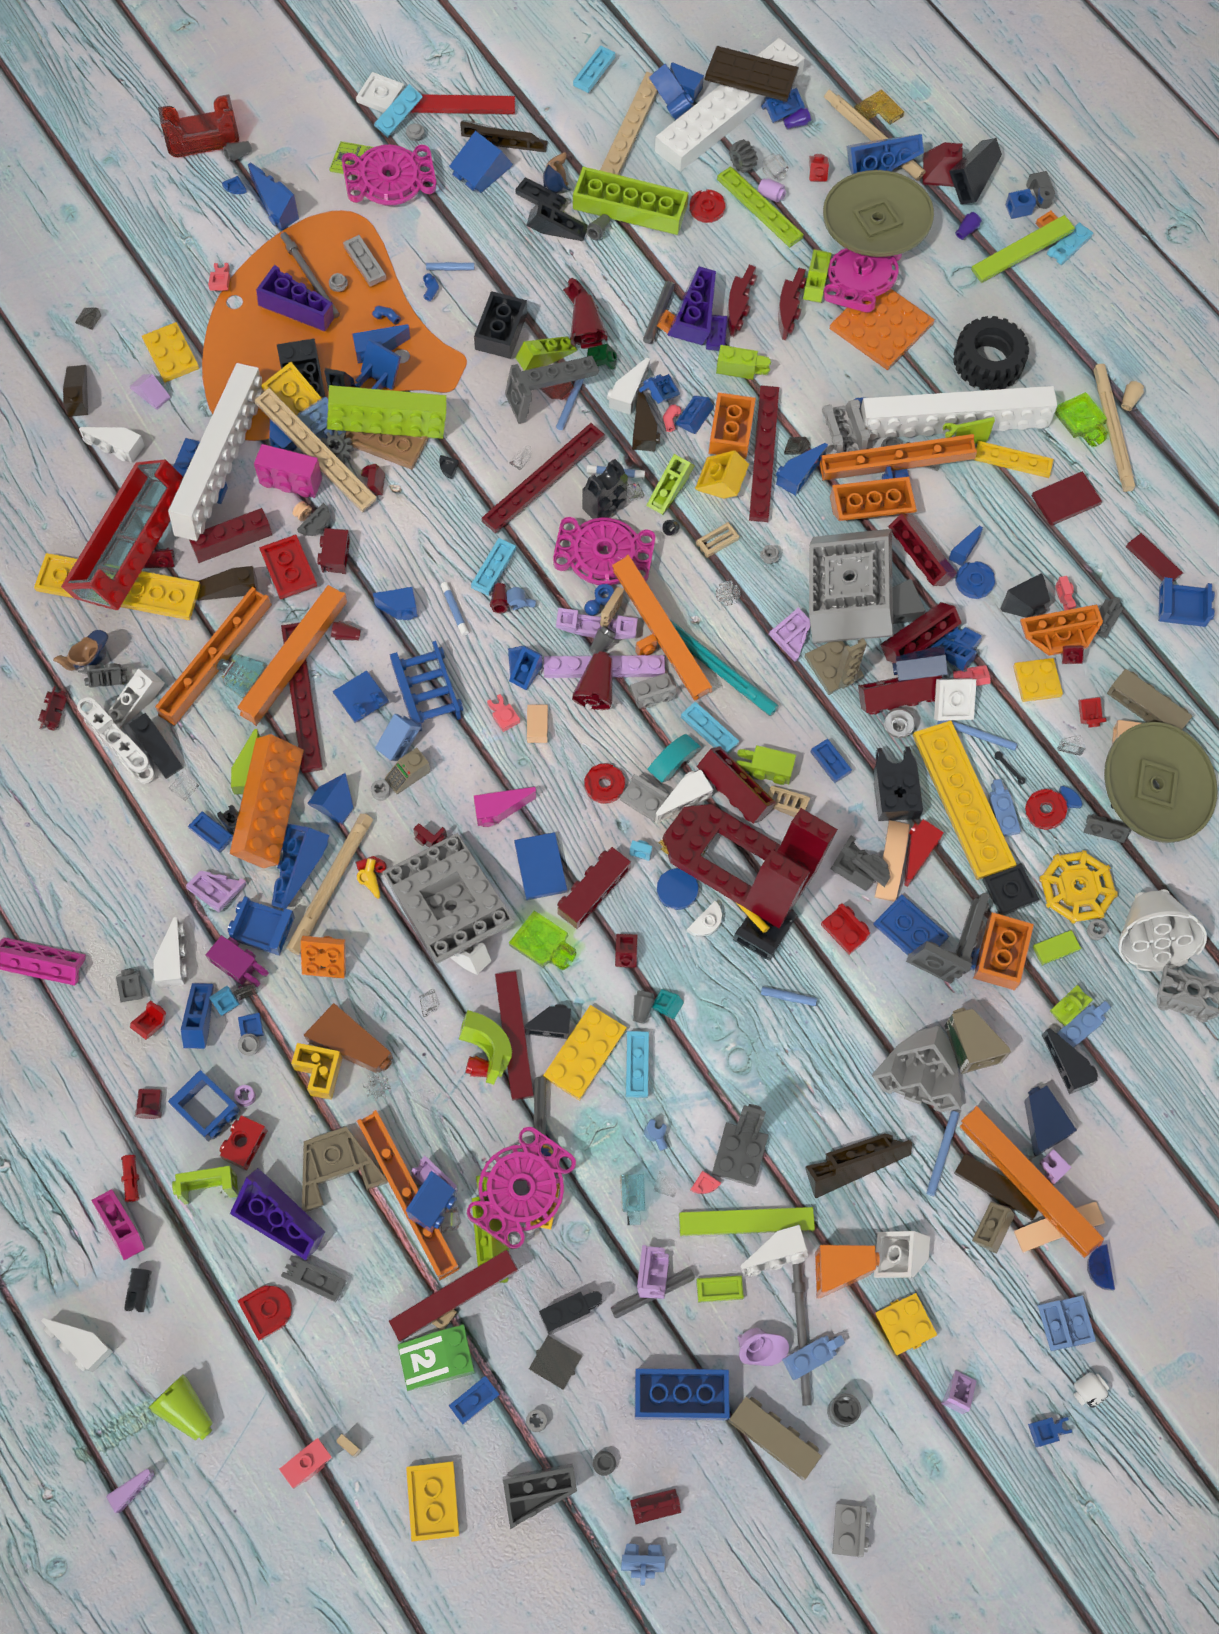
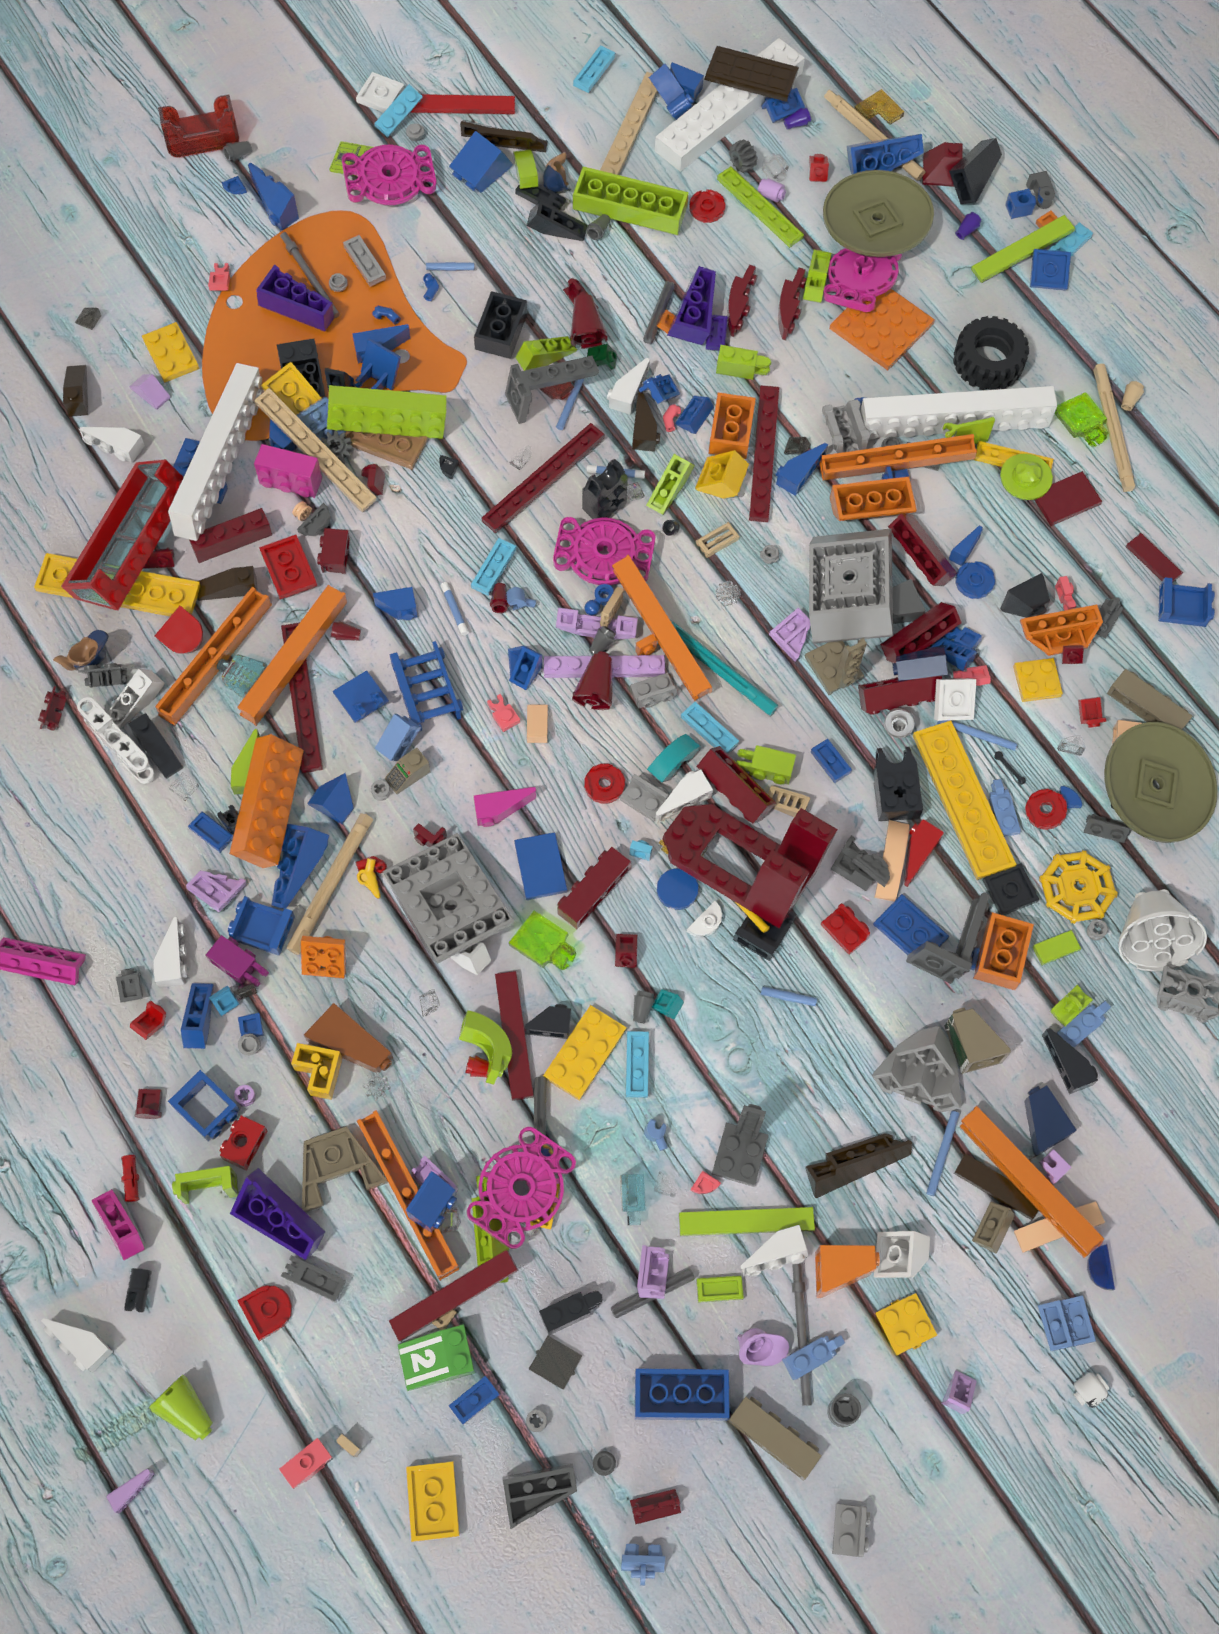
blue plate [1028,1417,1073,1447] -> none
none -> red tile [154,605,203,654]
none -> lime slope [513,150,538,189]
none -> lime hat [1000,454,1053,500]
none -> blue tile [1030,249,1071,291]

